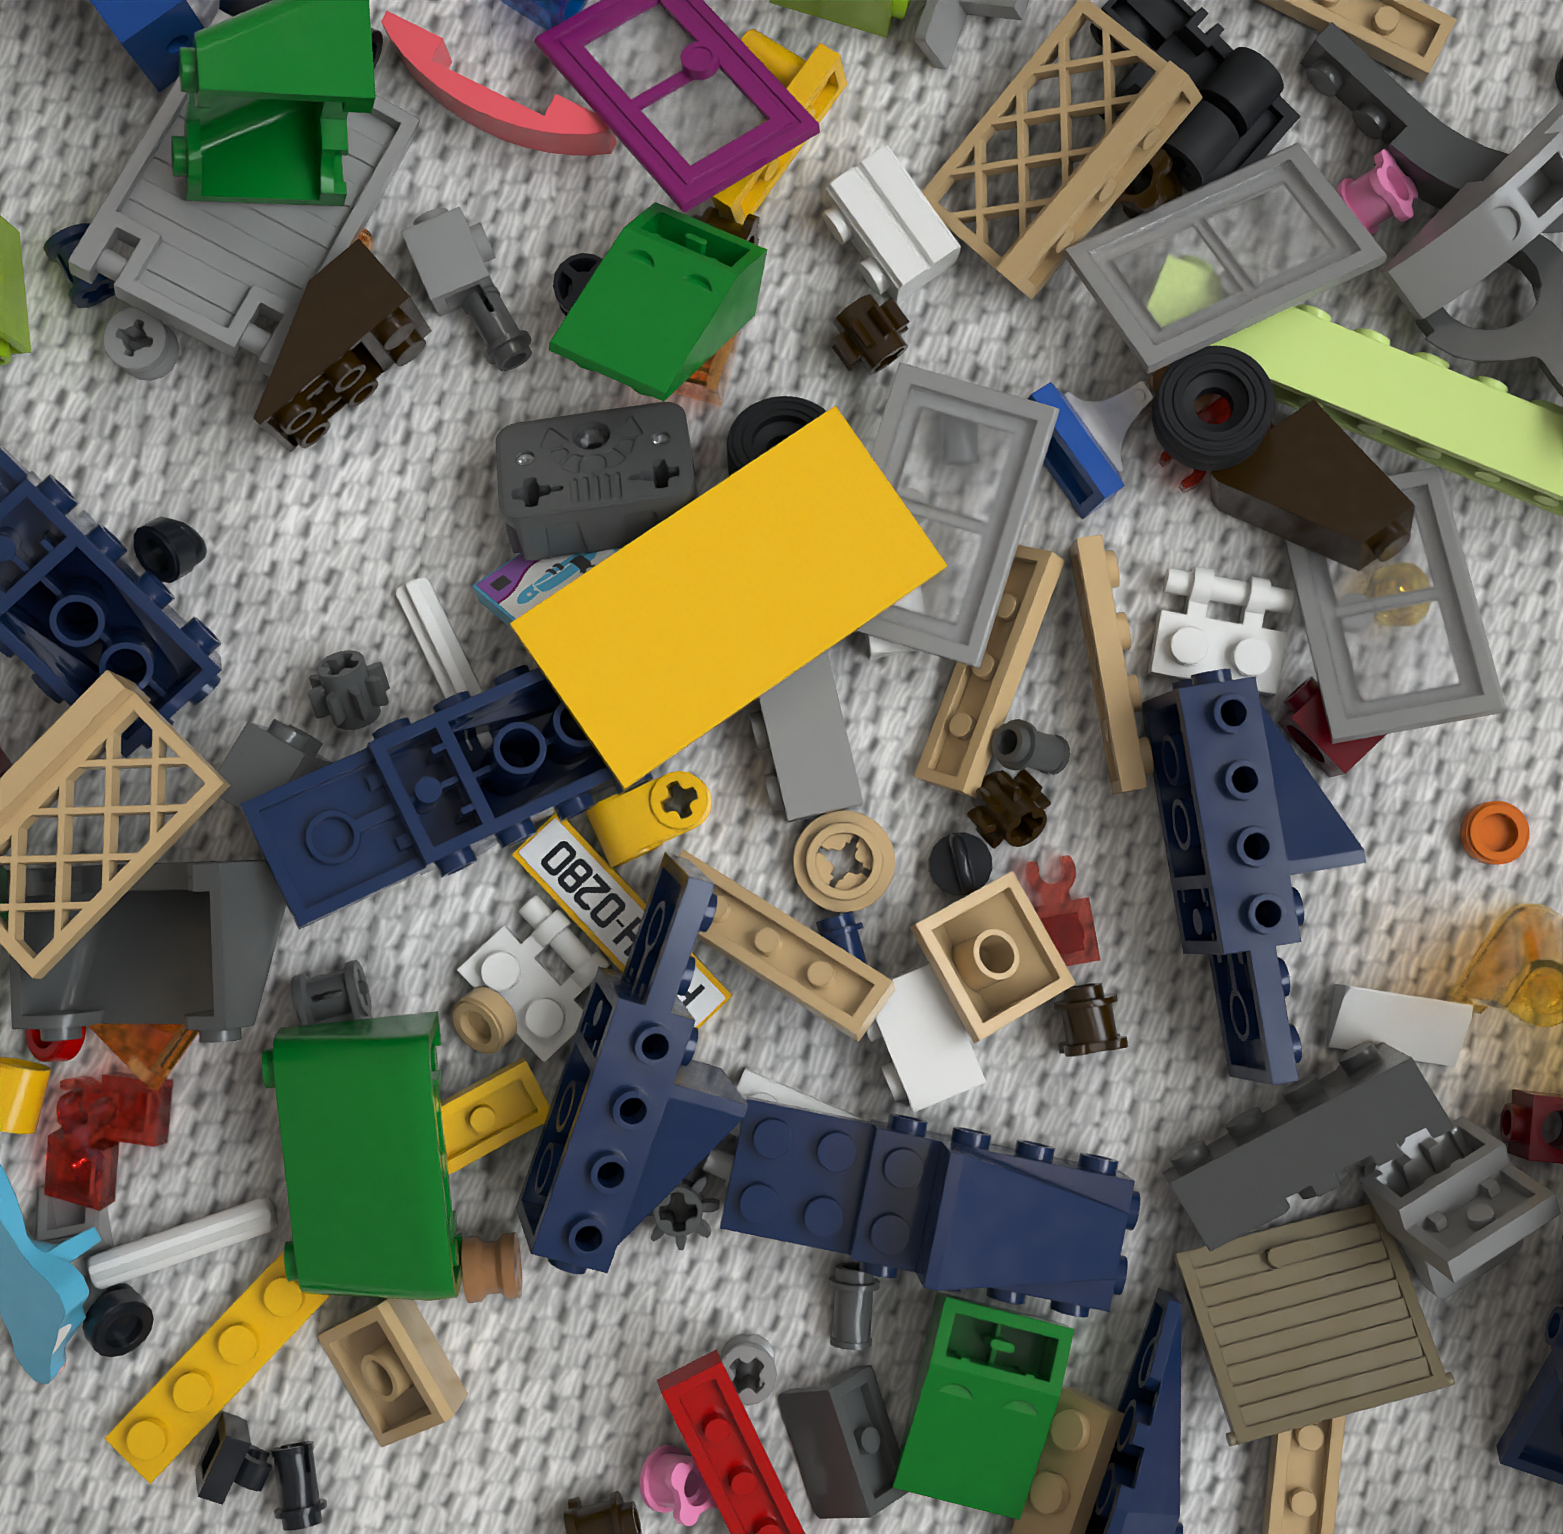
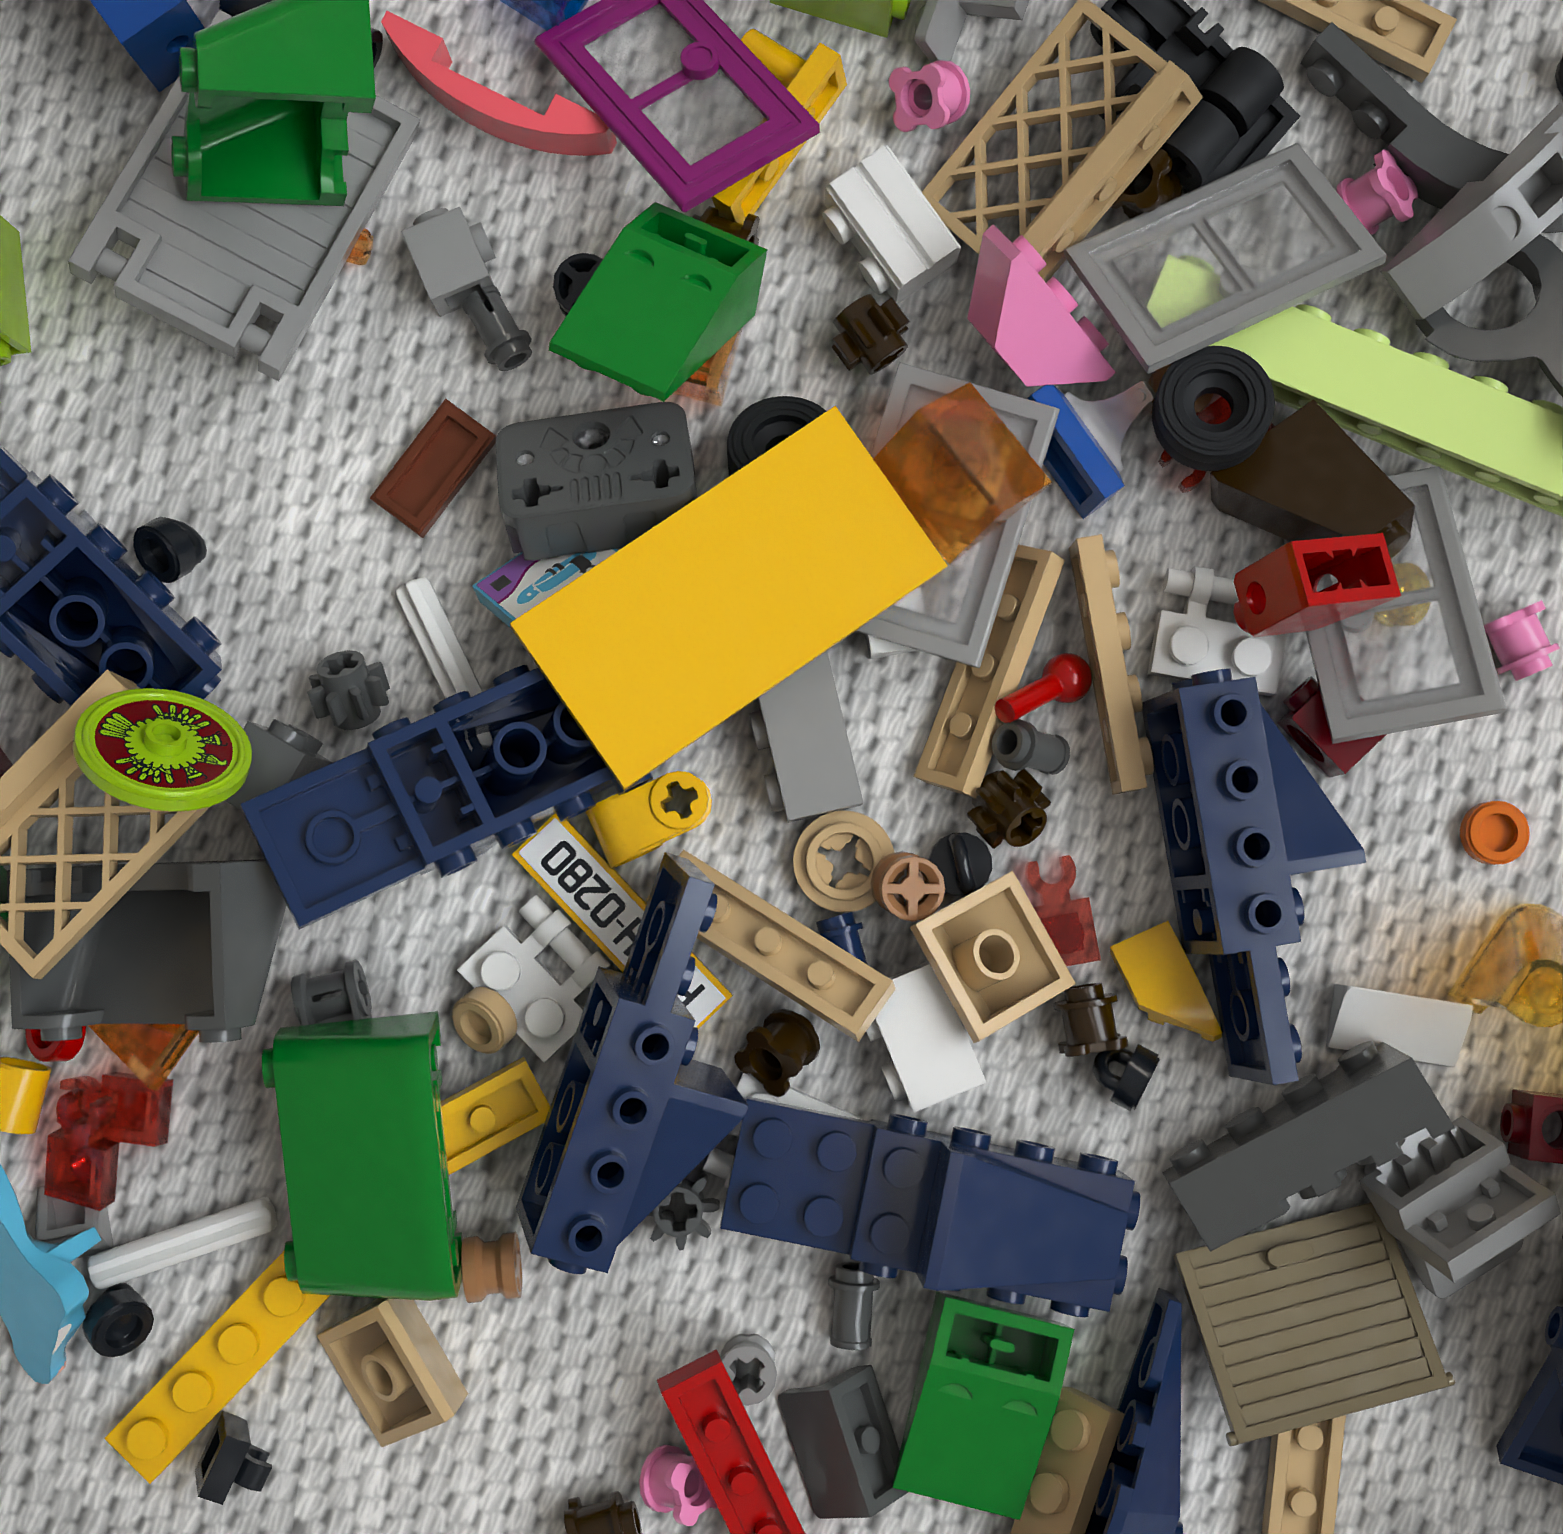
dark blue bush [43,223,115,308] -> none
light grey wheel [103,307,180,381] -> none
dark brown slope [253,238,432,452] -> none
black pin [271,1441,327,1531] -> none
none -> lime shield [73,688,252,811]
none -> copper tile [370,399,496,538]
none -> dark brown brick [734,1009,820,1097]
none -> medium nougat wheel [870,851,945,922]
none -> clear orange slope [873,382,1052,565]
none -> bright pink brick [889,60,970,132]
none -> bright pink slope [967,224,1116,387]
none -> red bar [995,653,1092,723]
none -> black tile [1092,1044,1160,1111]
none -> yellow slope [1110,920,1222,1042]
none -> red torso [1233,533,1401,638]
none -> bright pink brick [1484,600,1560,681]

